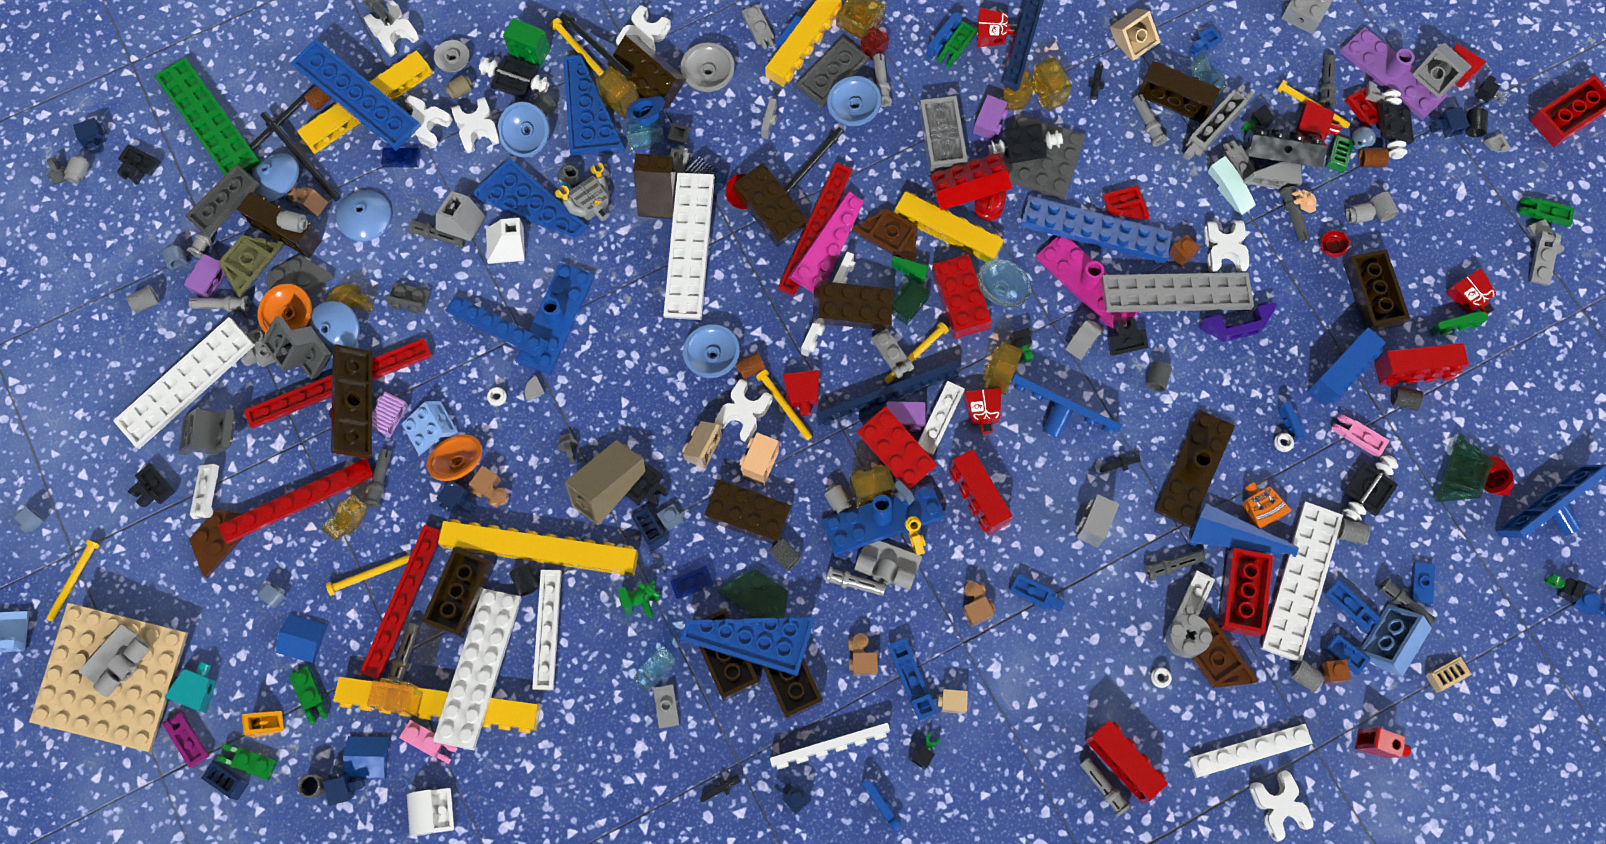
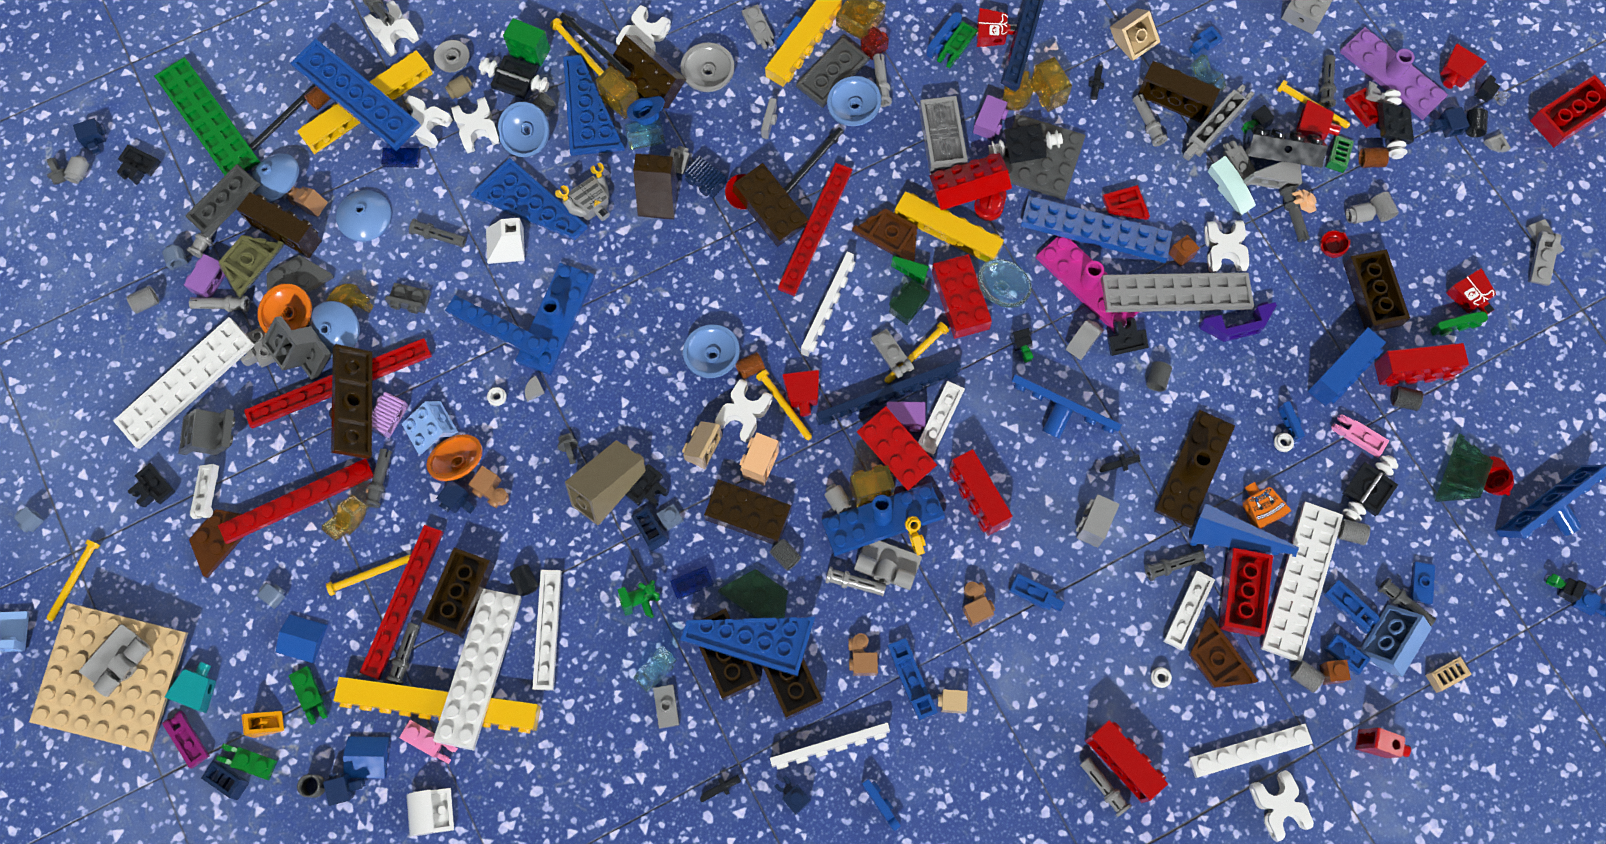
black bar [260,112,341,201] -> none
light grey brick [277,210,308,233] -> none
clear yellow brick [367,678,423,717] -> none
light grey slope [436,191,485,241] -> none
yellow brick [438,519,638,577] -> none
dark grey piece [557,165,580,188] -> none
white plate [663,173,715,320] -> none
dark grey plate [667,123,690,146] -> none
dark pink wing [788,191,864,294] -> none
dark brown brick [813,281,893,330] -> none
sand blue plate [893,480,915,505] -> none
black piece [908,732,940,770] -> none
red torso [963,388,1001,434] -> none
clear yellow brick [983,341,1023,395] -> none
light grey brick [1166,614,1212,658] -> none
sand blue piece [1352,126,1376,149] -> none
light grey slope [1412,43,1472,99] -> none
green hinge [1518,197,1575,227] -> none

